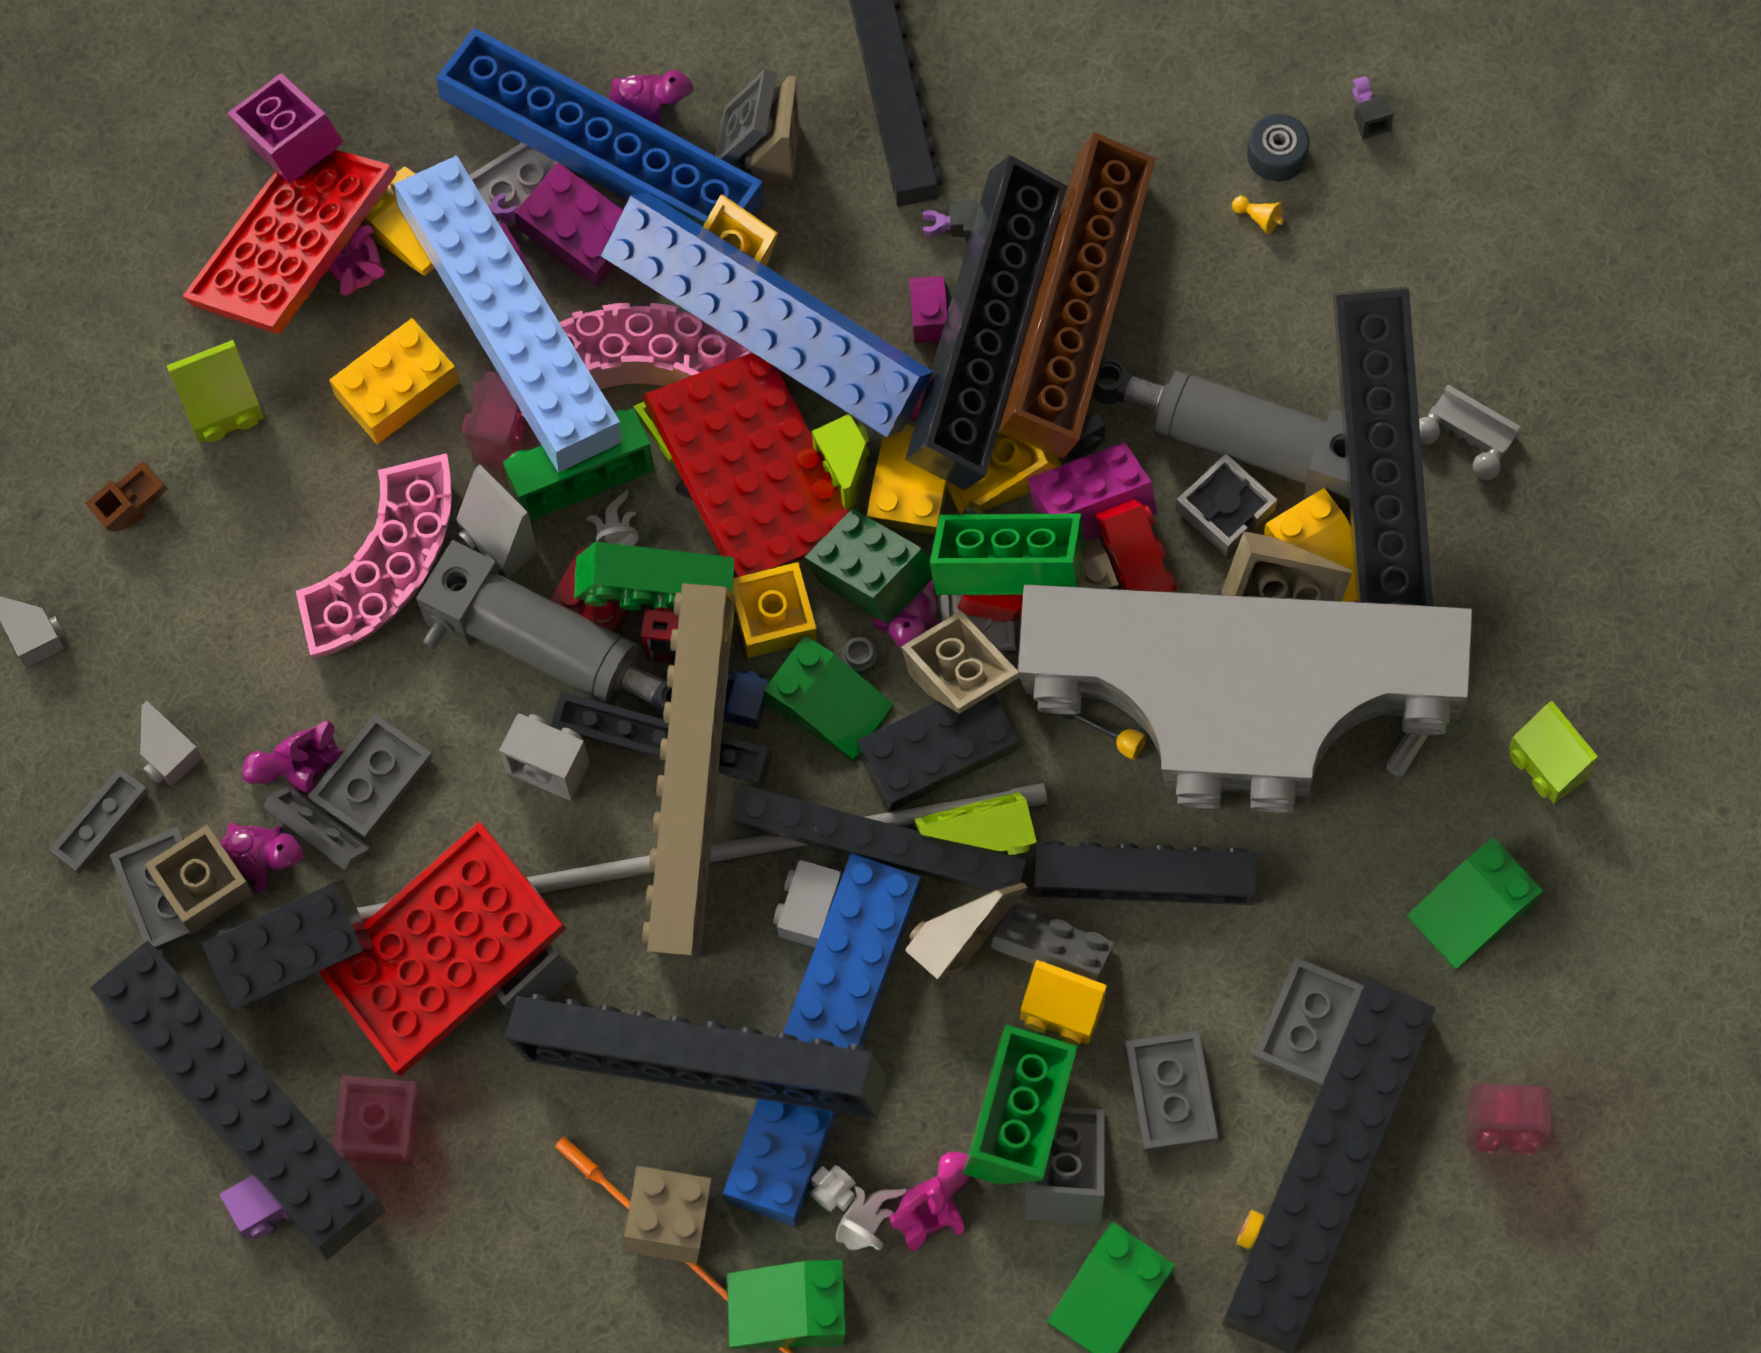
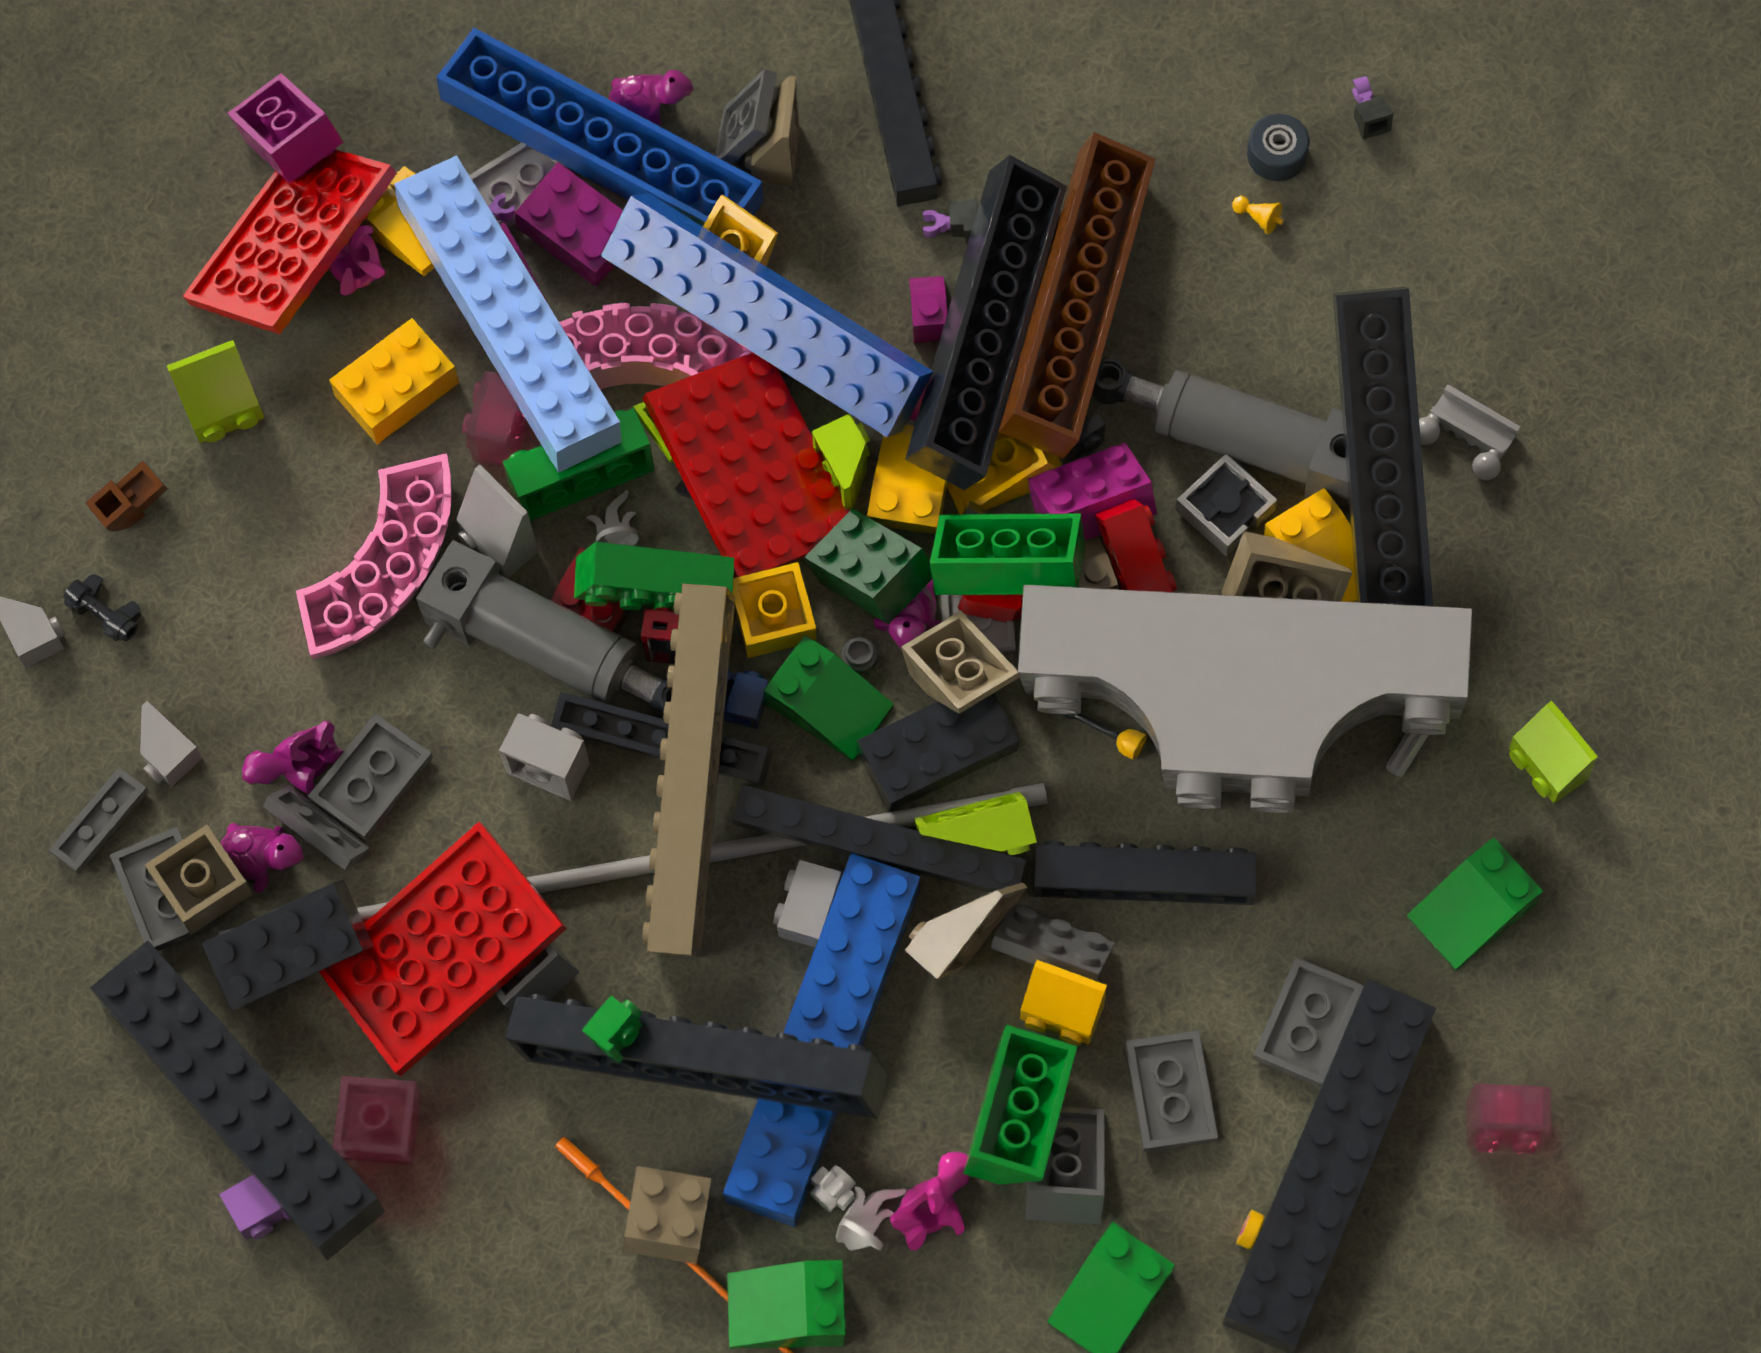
none -> black piece [64,574,141,642]
none -> green brick [582,996,643,1063]

